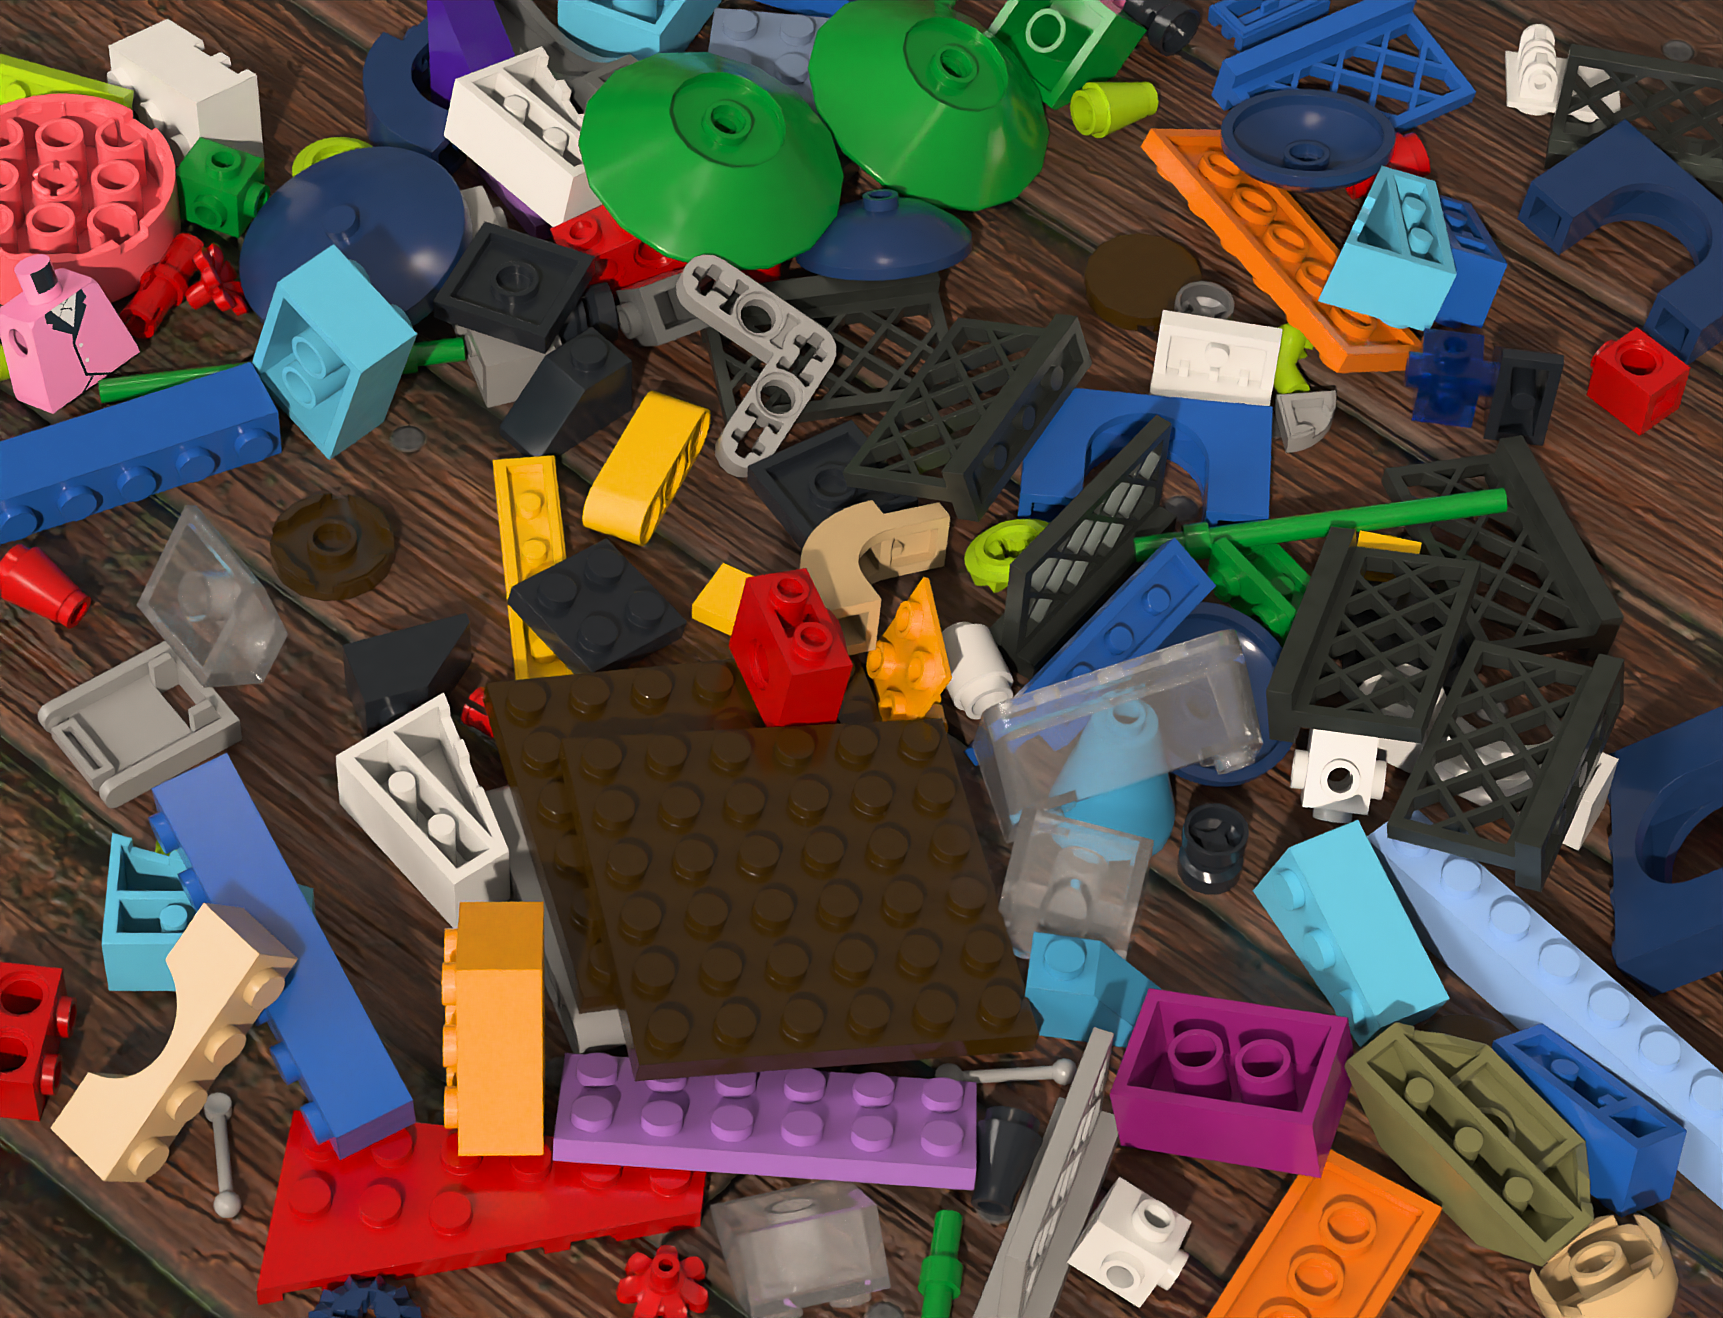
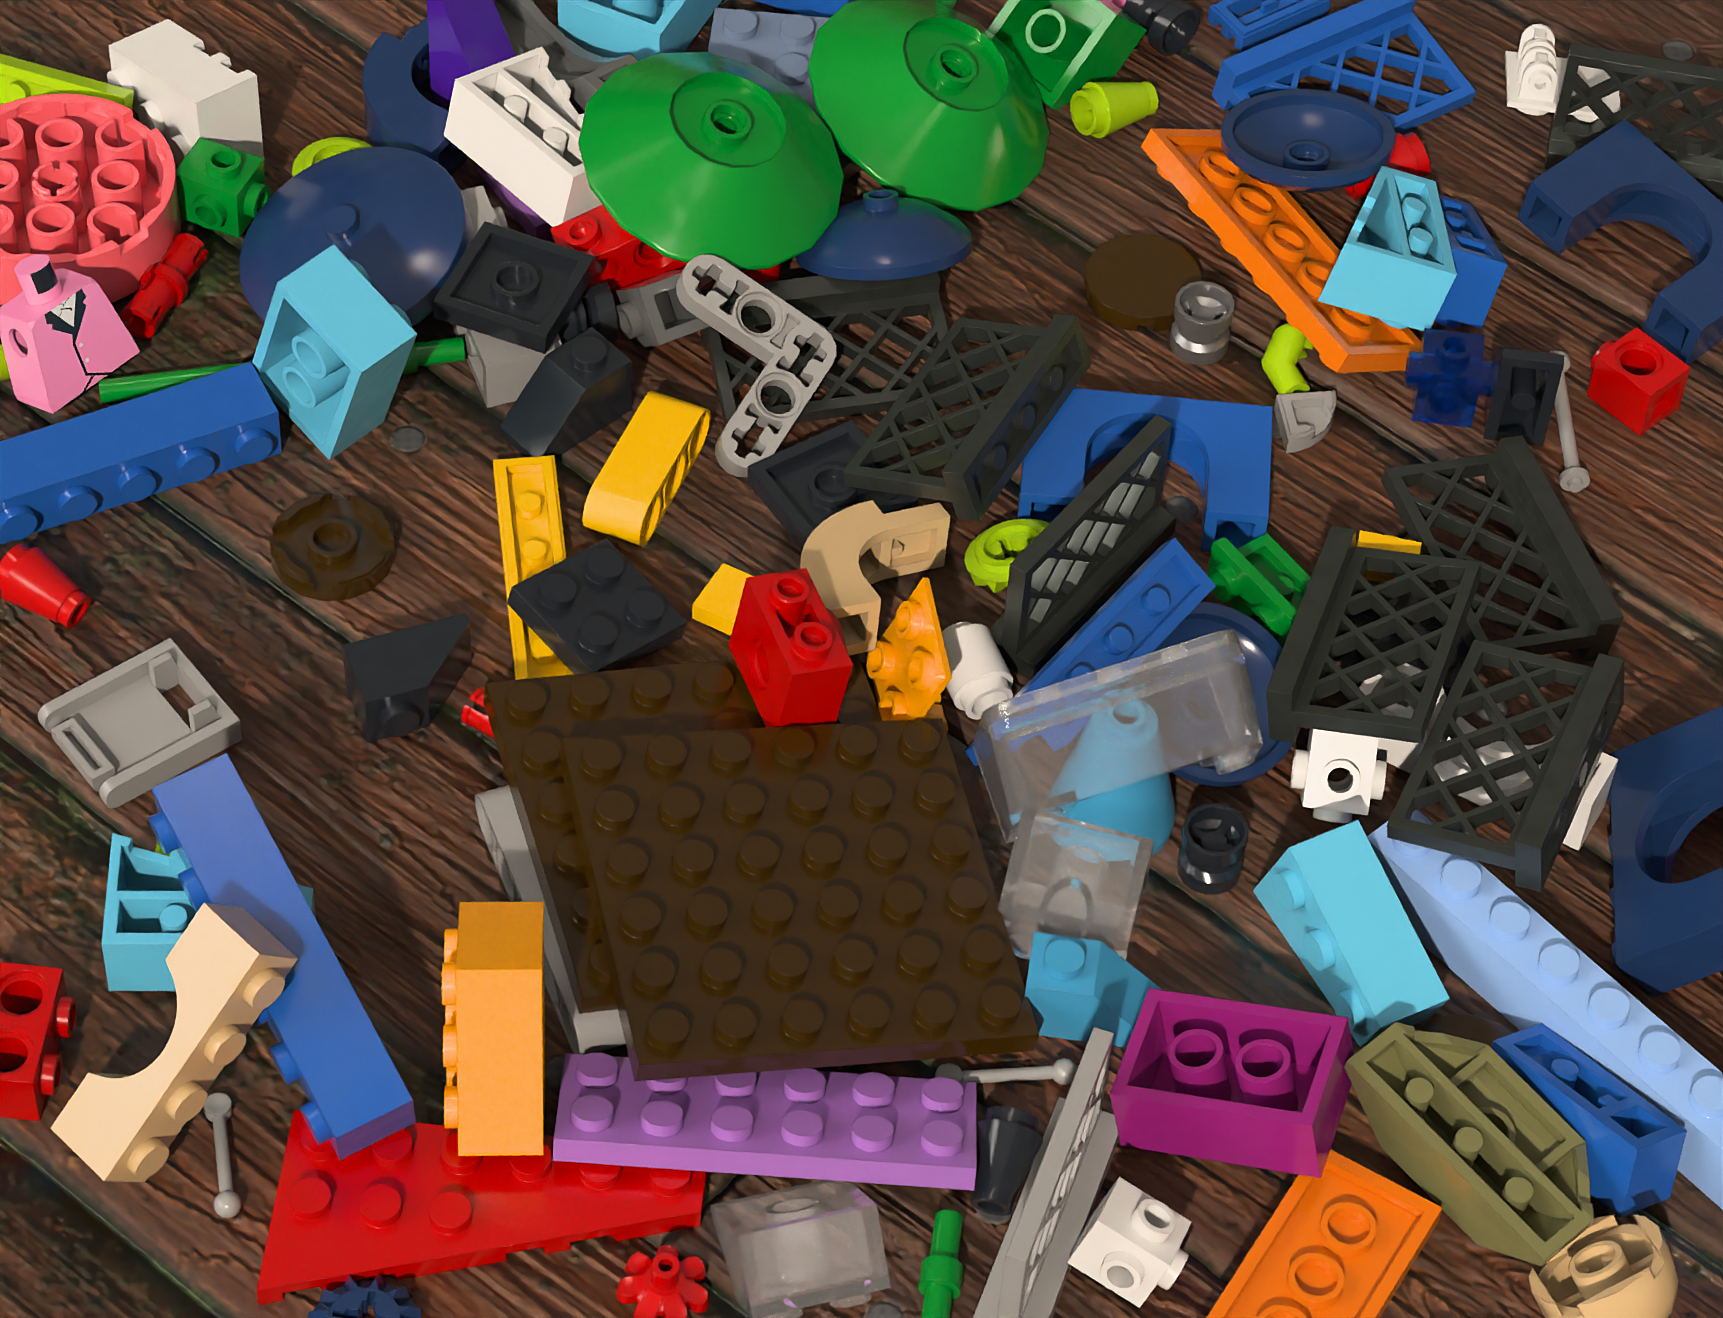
clear slope [137,505,288,688] -> none
red plant [185,242,249,316] -> none
white wedge [336,693,510,928] -> none
green bar [1133,488,1508,562] -> none
white bracket [1149,310,1283,406] -> none
none -> light grey axle [1550,351,1590,492]

